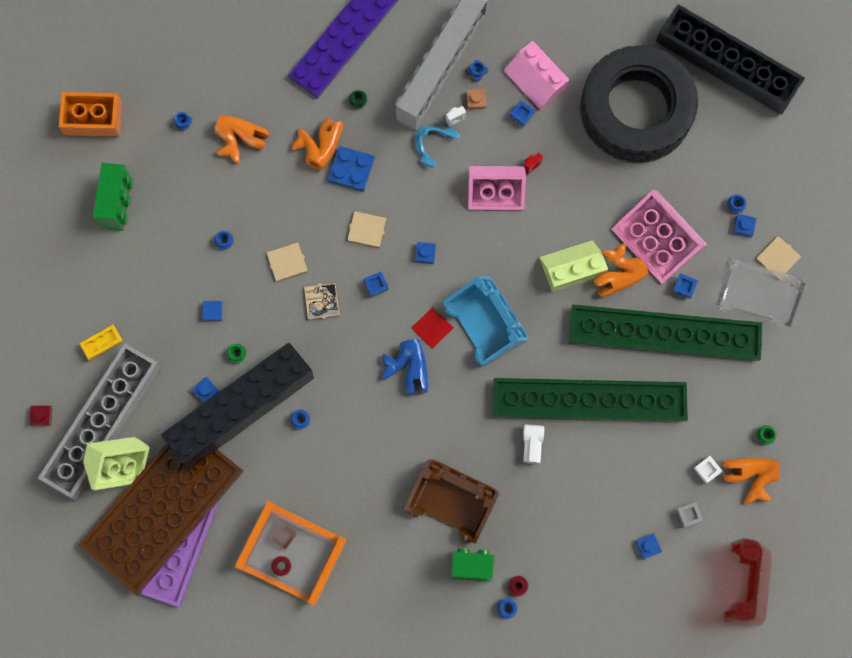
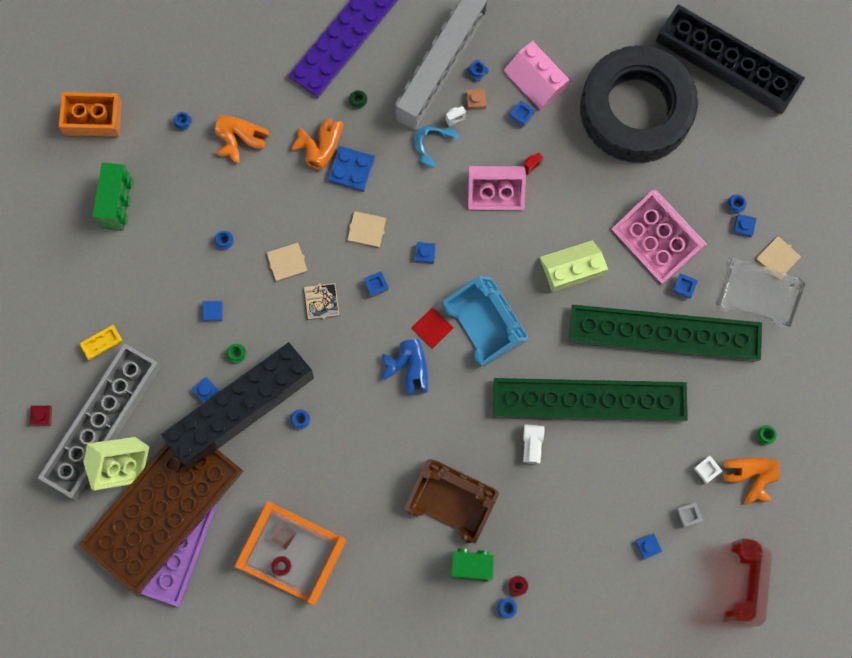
orange piece [593,243,648,297] -> none

